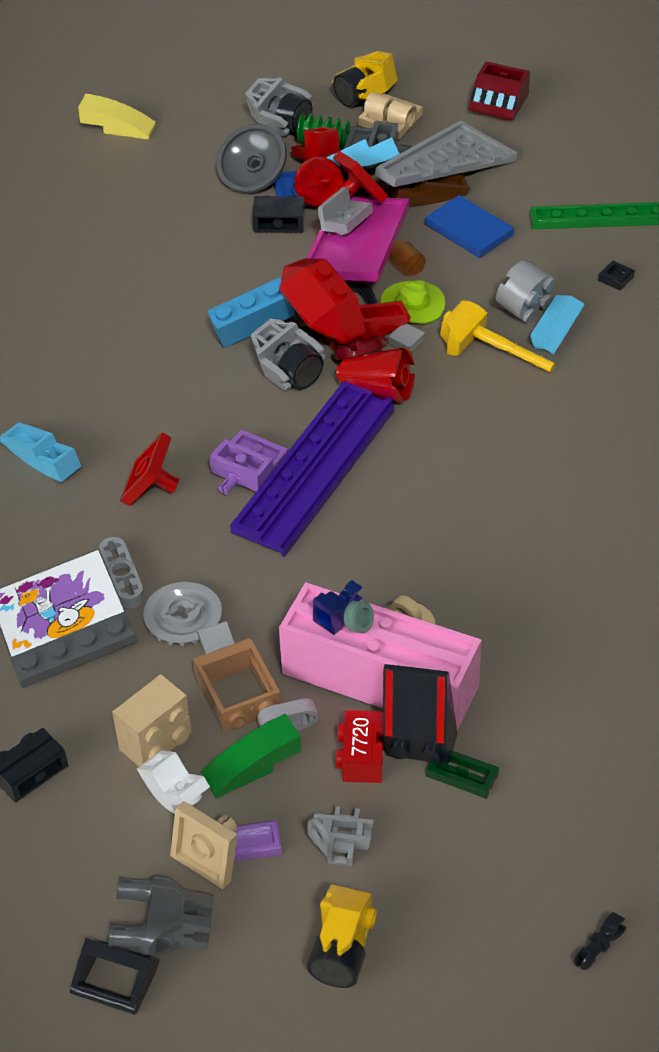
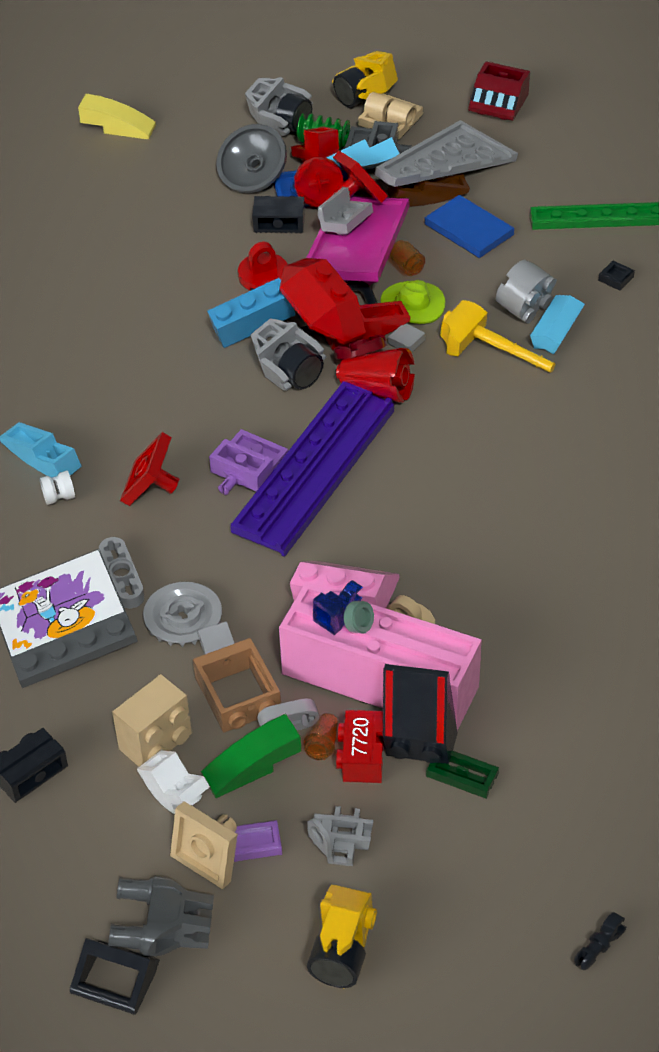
none -> white wheel [40,471,75,505]
none -> red tile [238,241,288,290]
none -> bright pink slope [290,561,400,608]
none -> clear orange cone [304,713,338,760]

